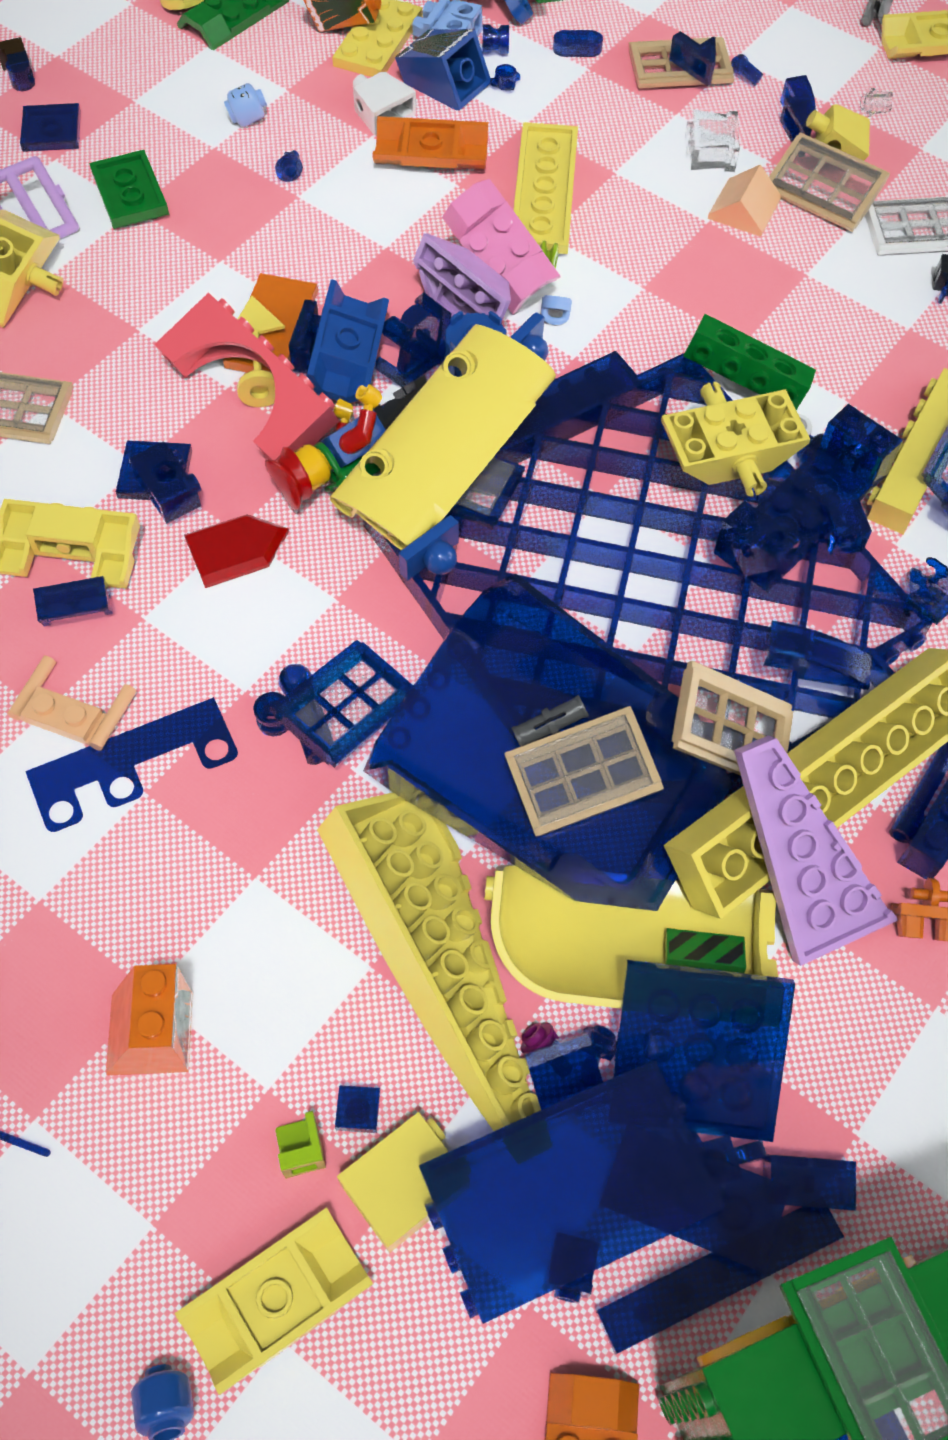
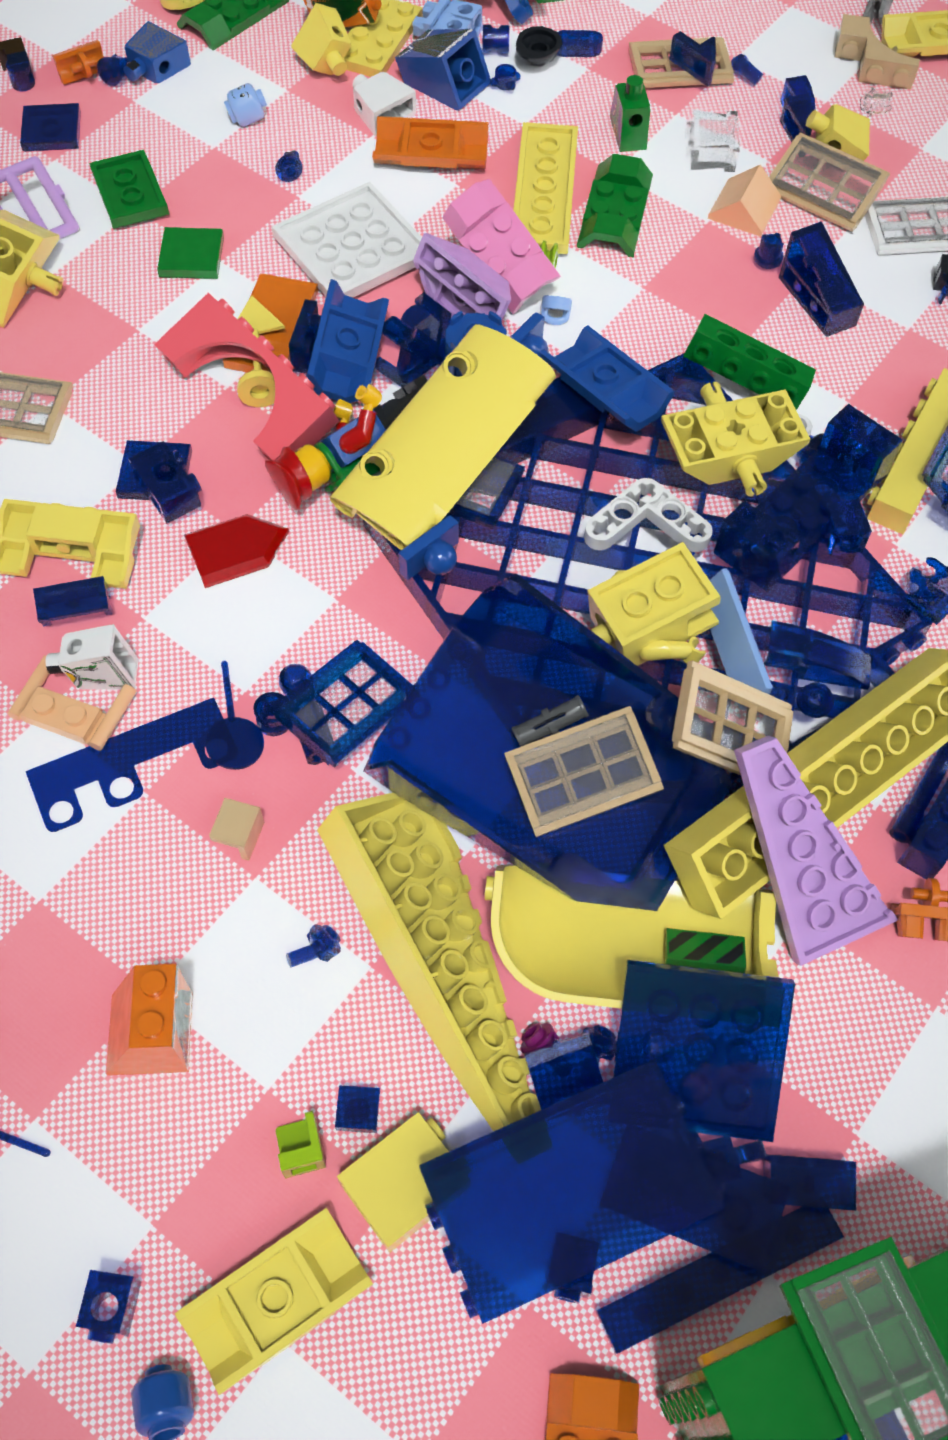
none -> white torso [46,624,139,690]
none -> orange hips [52,40,109,85]
none -> clear blue brick [75,1270,142,1344]
none -> clear blue hose [97,54,129,86]
none -> blue torso [123,21,191,84]
none -> green tile [157,227,224,279]
none -> clear blue piece [206,660,264,770]
none -> tan panel [209,798,265,861]
none -> white plate [271,181,422,298]
none -> clear blue plate [286,924,341,968]
none -> light yellow torso [291,3,351,76]
none -> black piece [516,26,562,66]
none -> blue piece [540,325,674,432]
none -> green piece [577,153,653,258]
none -> white beam [584,478,713,552]
none -> light yellow torso [587,542,721,672]
none -> green torso [610,75,651,152]
none -> light blue slope [710,568,773,710]
none -> clear blue hose [754,232,784,269]
none -> clear blue wedge [779,221,864,337]
none -> clear blue plate [796,682,834,718]
none -> tan arch [834,14,920,90]

